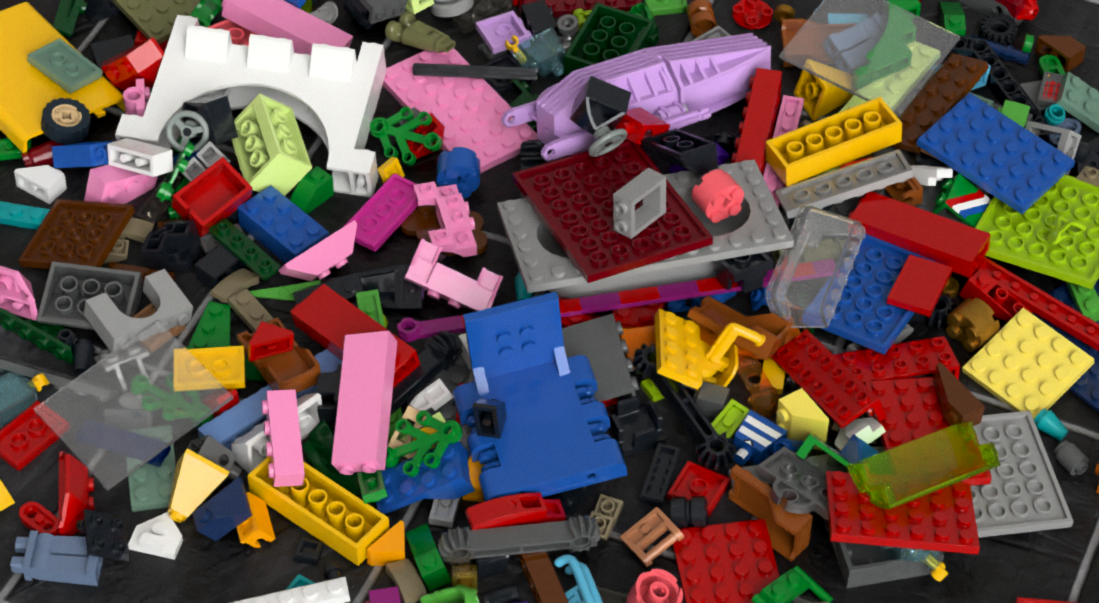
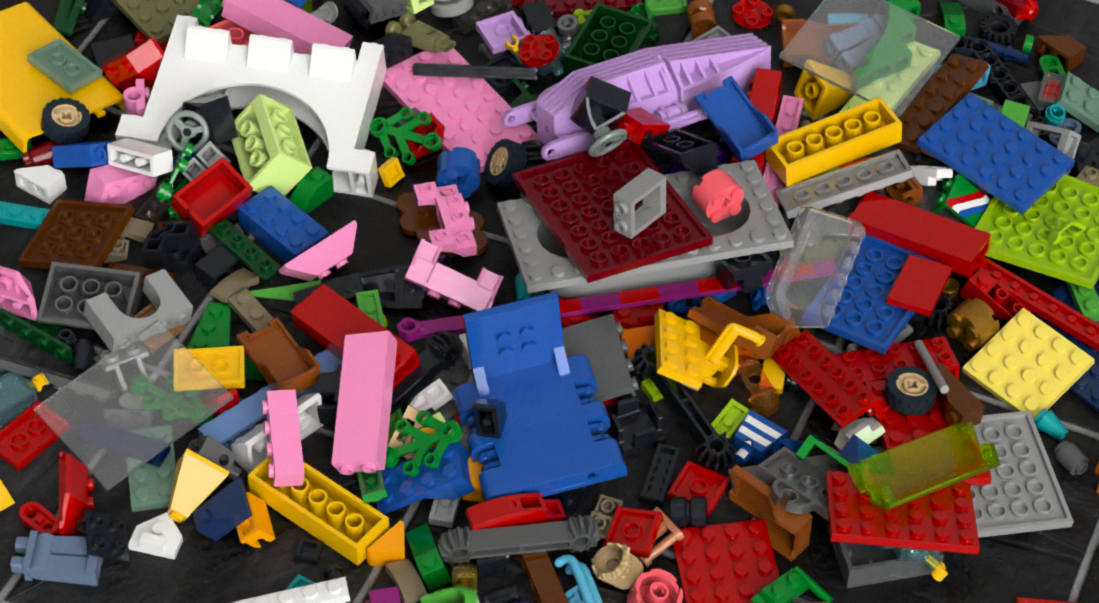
red slope [248,321,294,362] -> none
dark green bracket [302,420,361,496] -> none
dark pink tile [344,173,418,252] -> none
dark grey brick [693,381,730,418] -> none
light yellow slope [776,388,829,451] -> none
none -> black brick [371,32,413,69]
none -> black wheel [485,138,527,189]
none -> red dish [518,34,560,68]
none -> tan hair [591,542,644,590]
none -> red tile [602,506,663,558]
none -> blue piece [695,76,778,162]
none -> black wheel [884,366,938,416]
none -> light grey bar [914,340,949,394]

